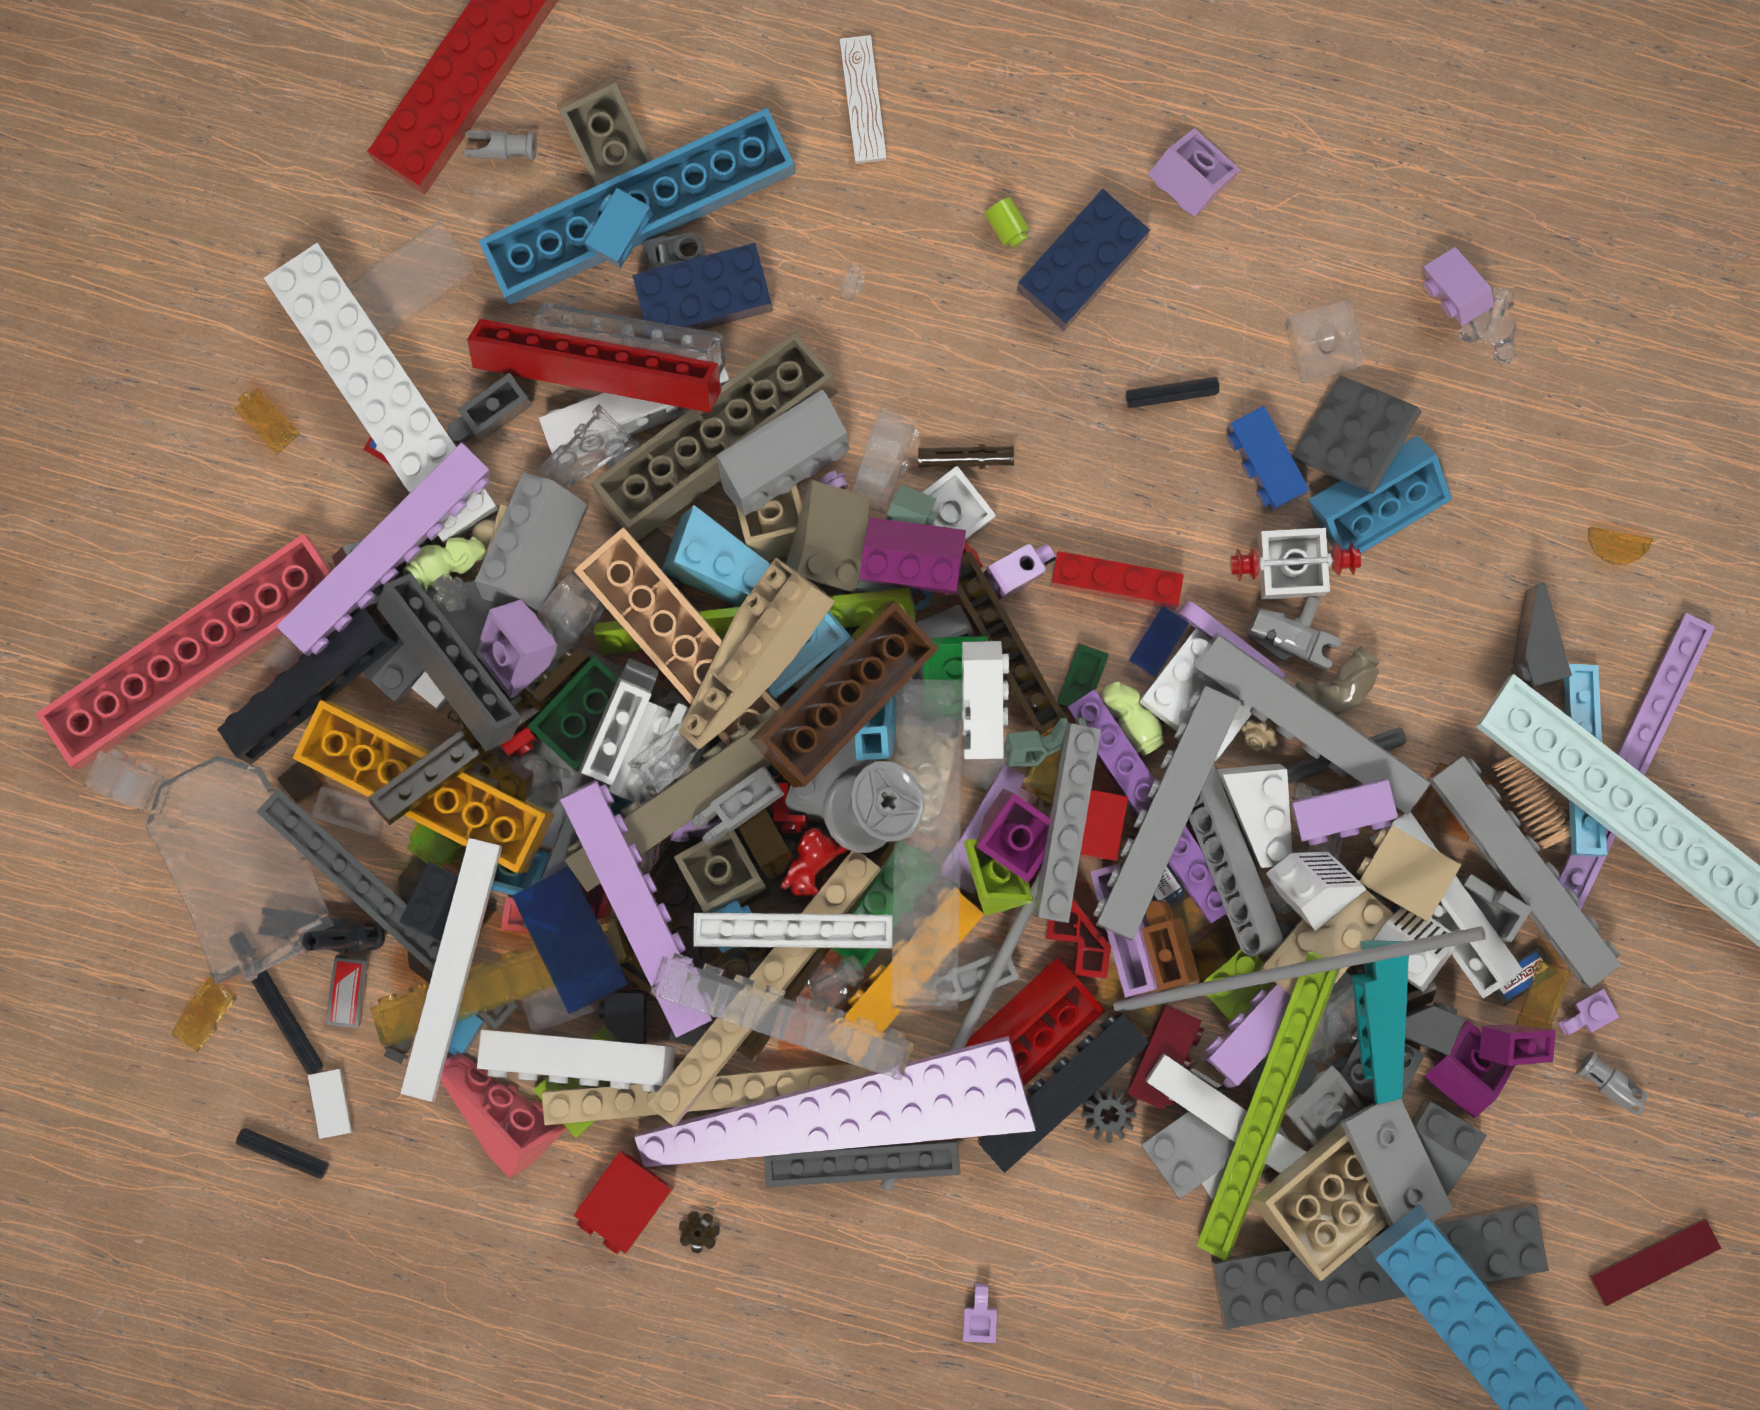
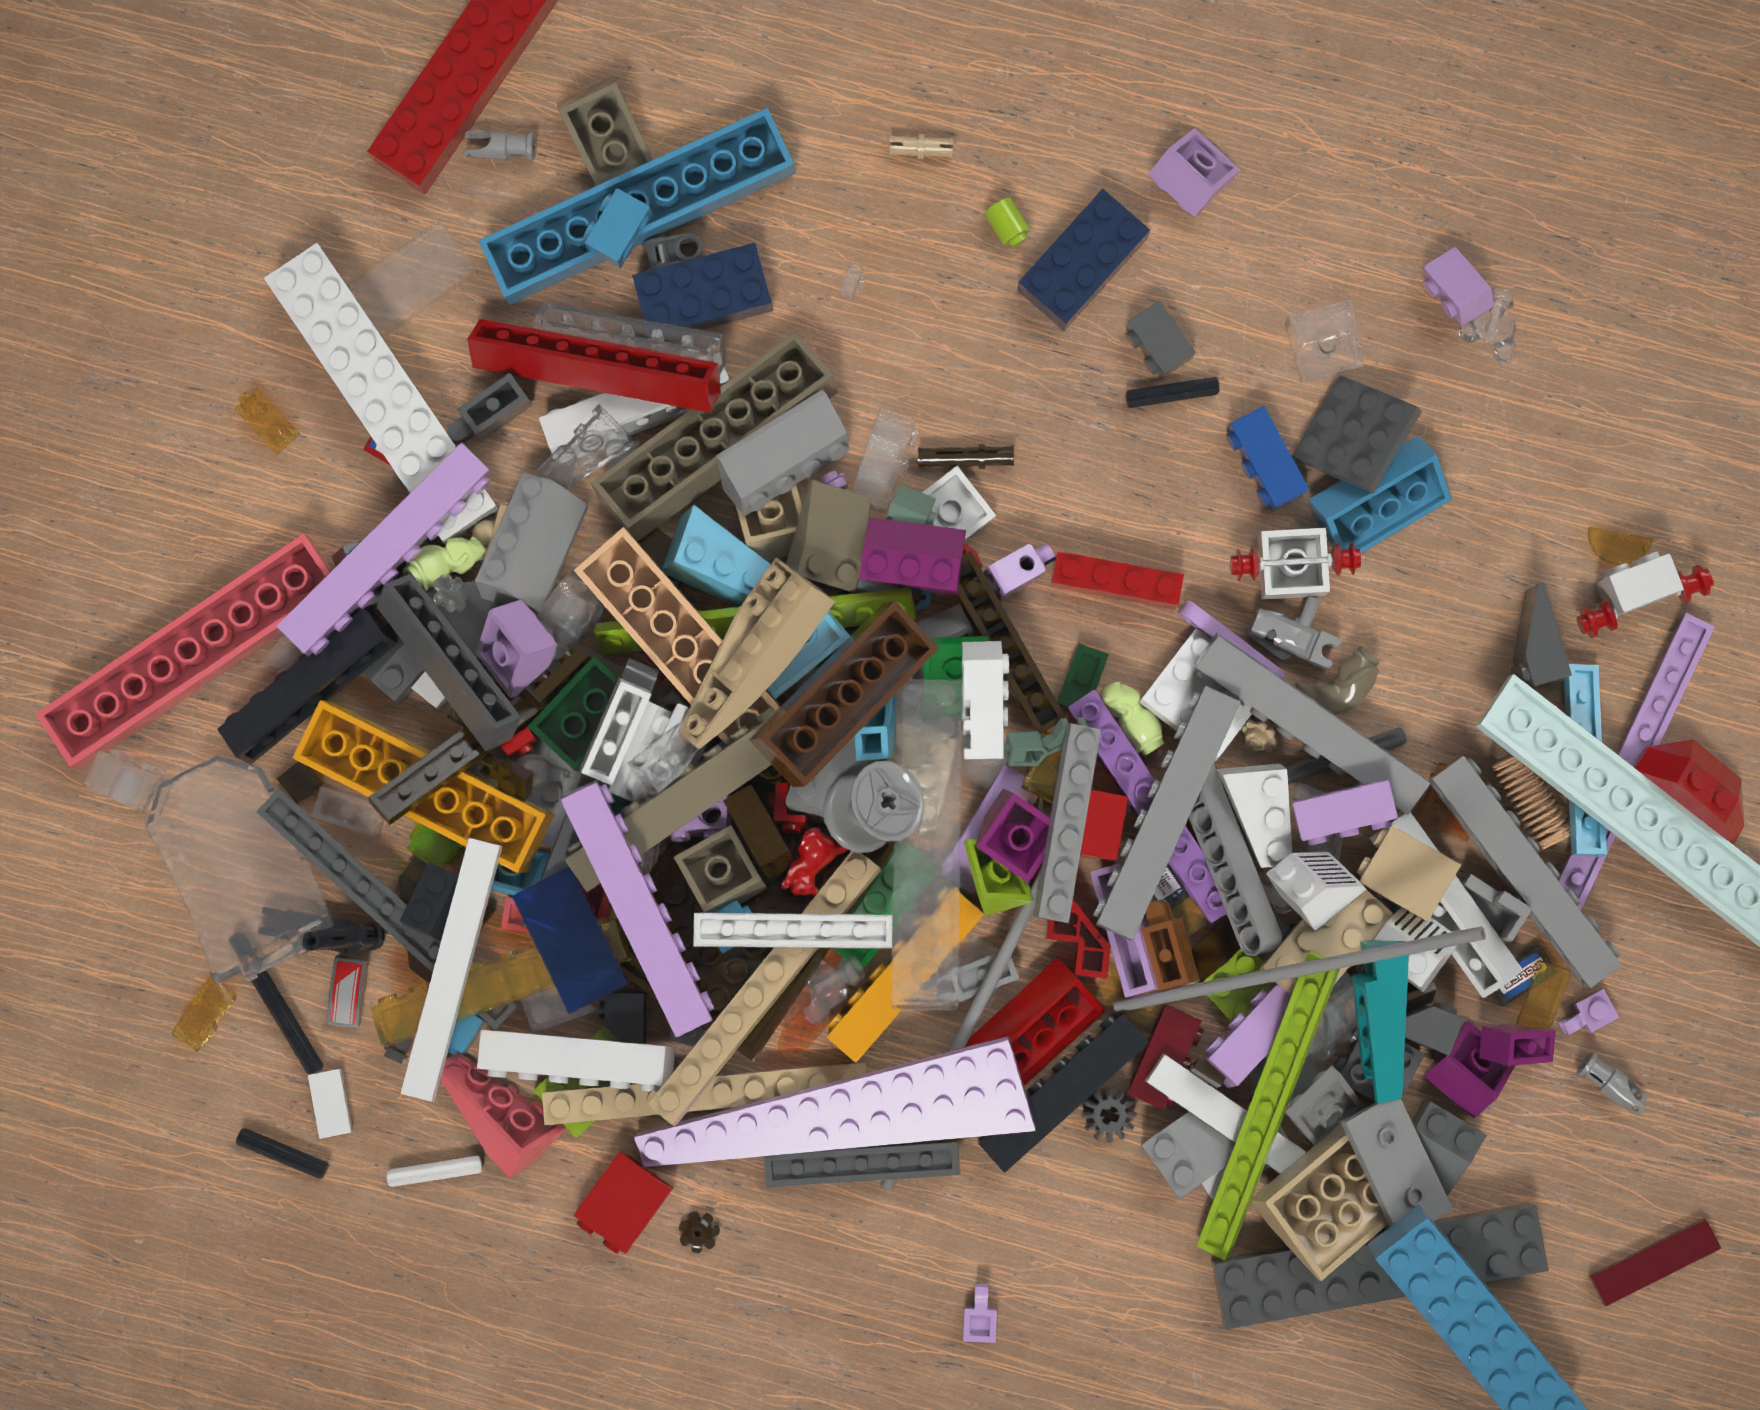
clear brick [650,952,915,1081] -> none
light grey hinge [691,766,784,845] -> none
white tile [840,35,887,164] -> none
clear blue plate [1128,606,1189,678] -> none
none -> white axle [386,1155,483,1187]
none -> tan pin [889,134,953,159]
none -> dark grey brick [1125,300,1196,379]
none -> white brick [1577,551,1714,638]
none -> red wedge [1634,739,1744,845]

